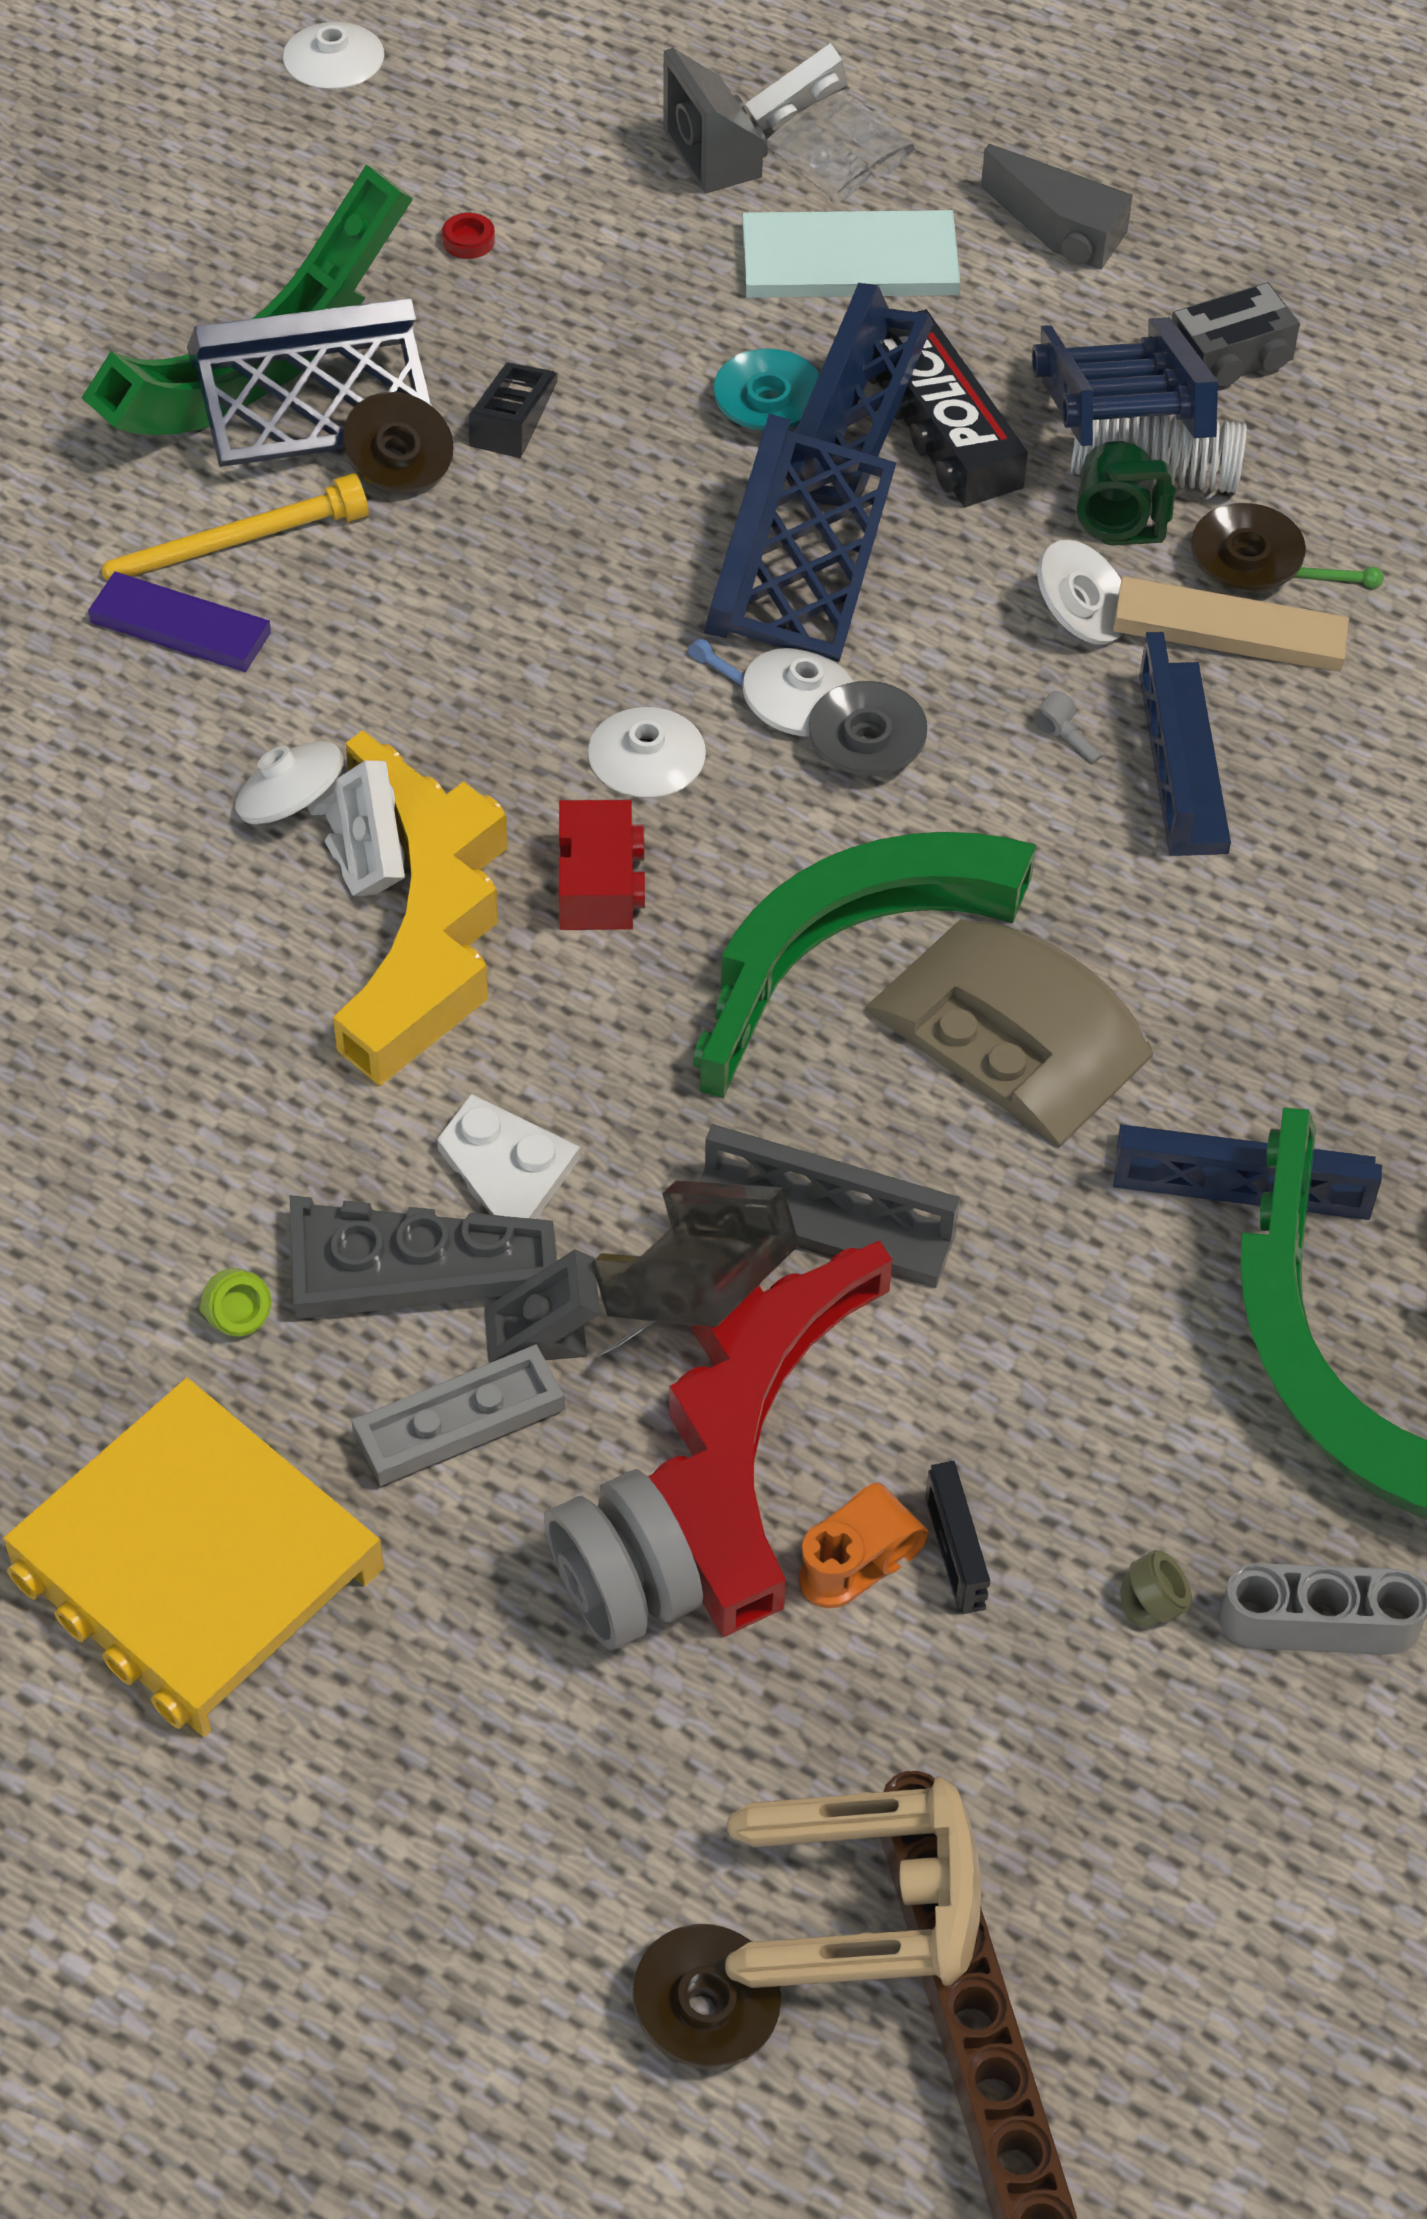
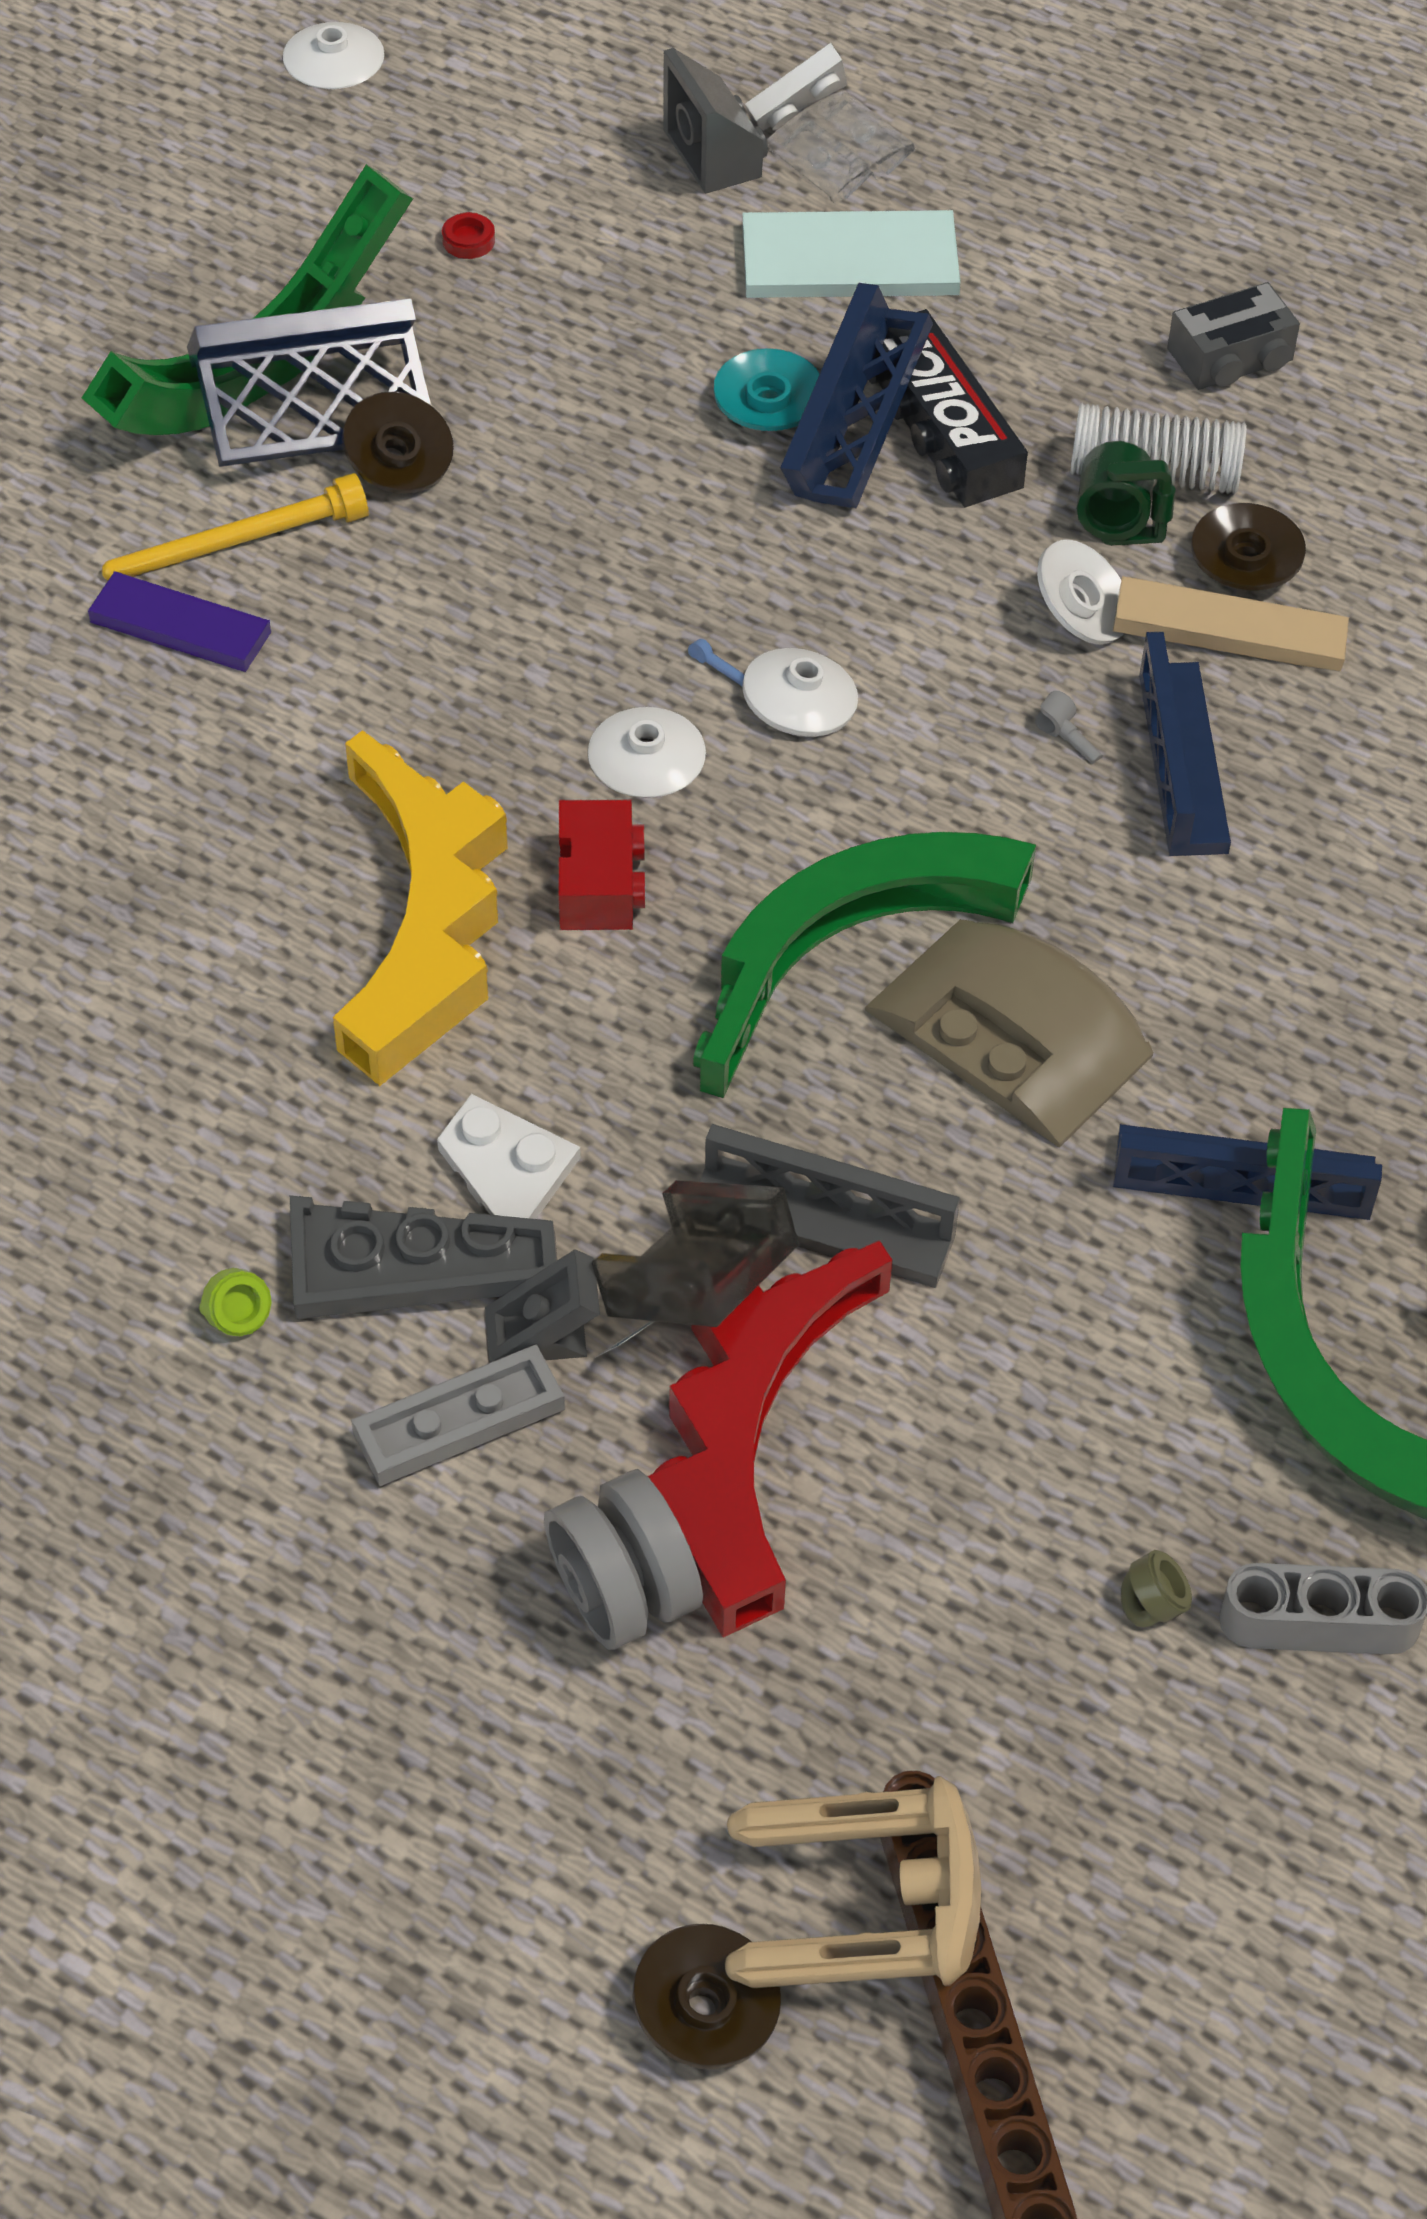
yellow panel [3,1377,384,1738] -> none
white dish [235,741,344,824] -> none
white wing [307,760,405,896] -> none
black slope [469,362,558,458] -> none
dark blue fence [704,413,897,662] -> none
orange piece [799,1482,929,1609] -> none
dark grey dish [809,681,927,776] -> none
black tile [925,1460,990,1614] -> none
dark grey slope [981,144,1133,270] -> none
dark blue fence [1032,317,1218,446] -> none
bright green hinge [1293,566,1384,589] -> none

